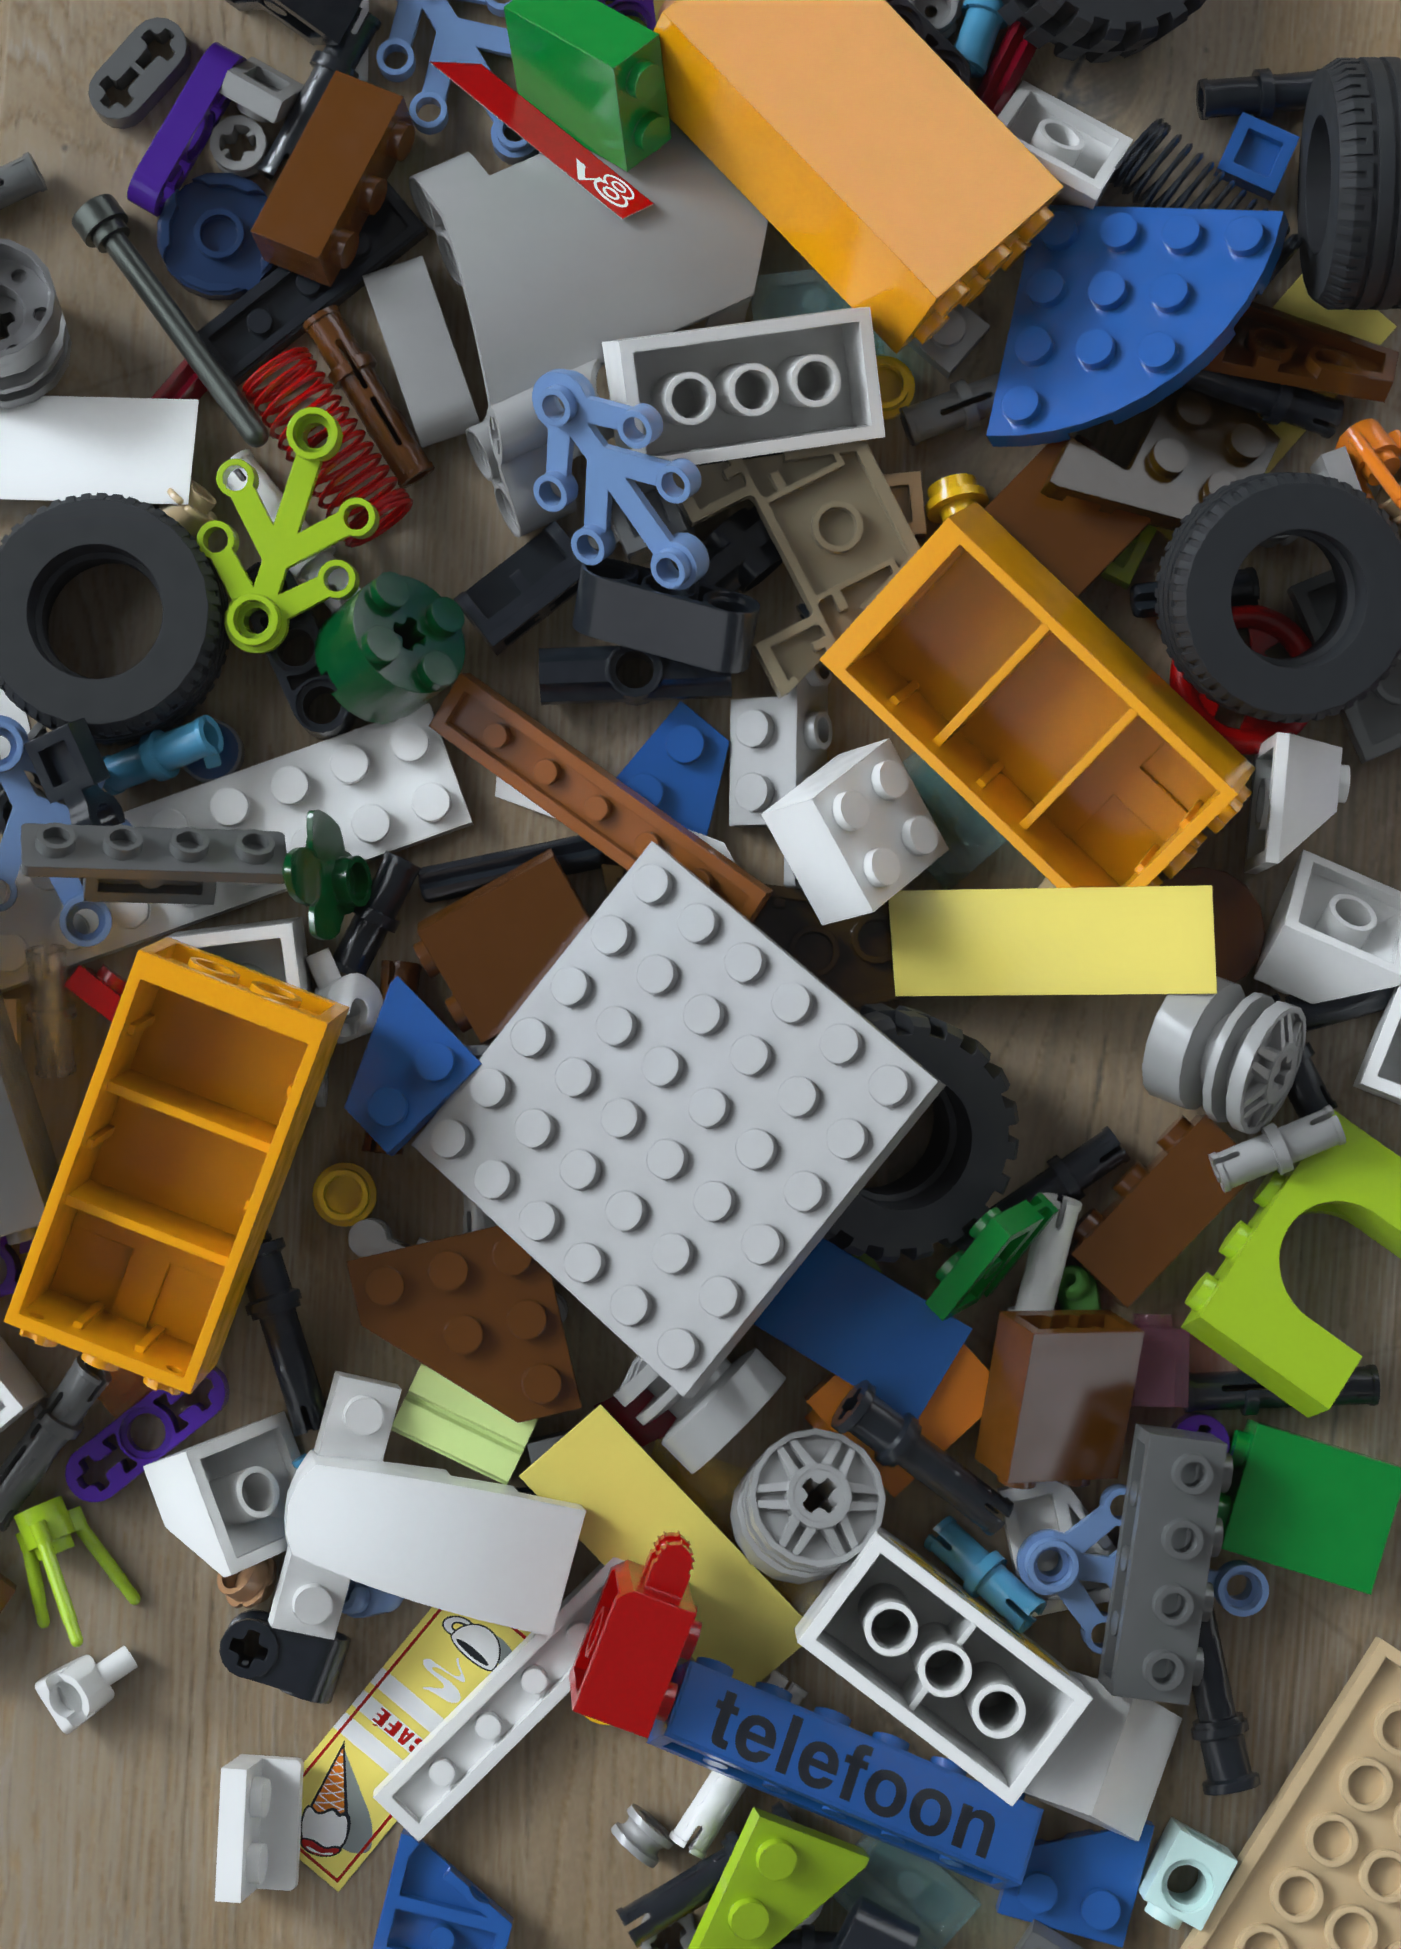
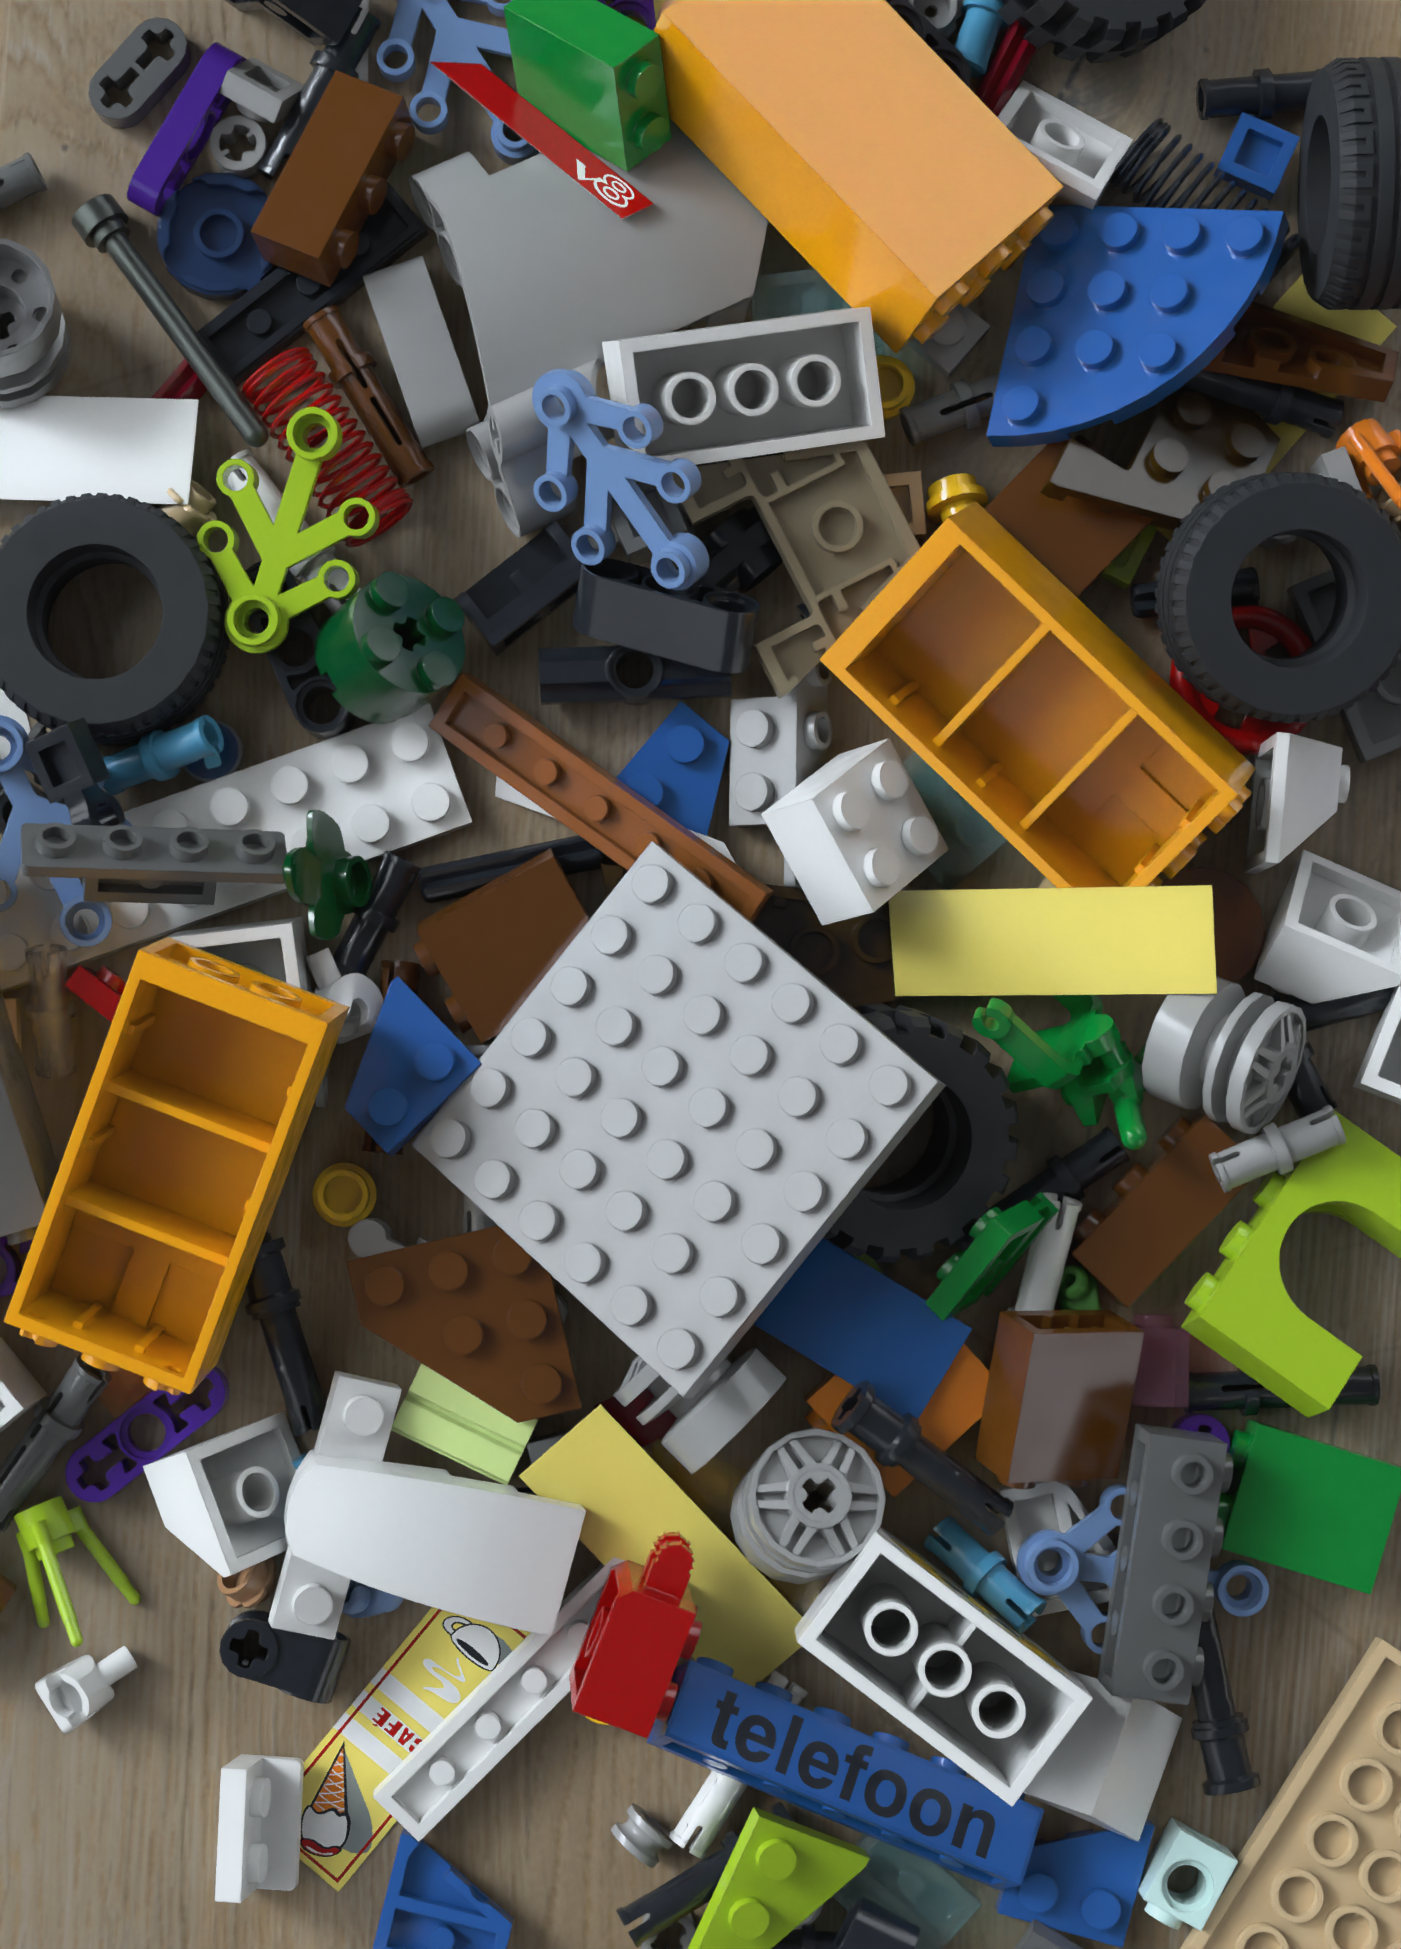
none -> green piece [972,995,1147,1150]

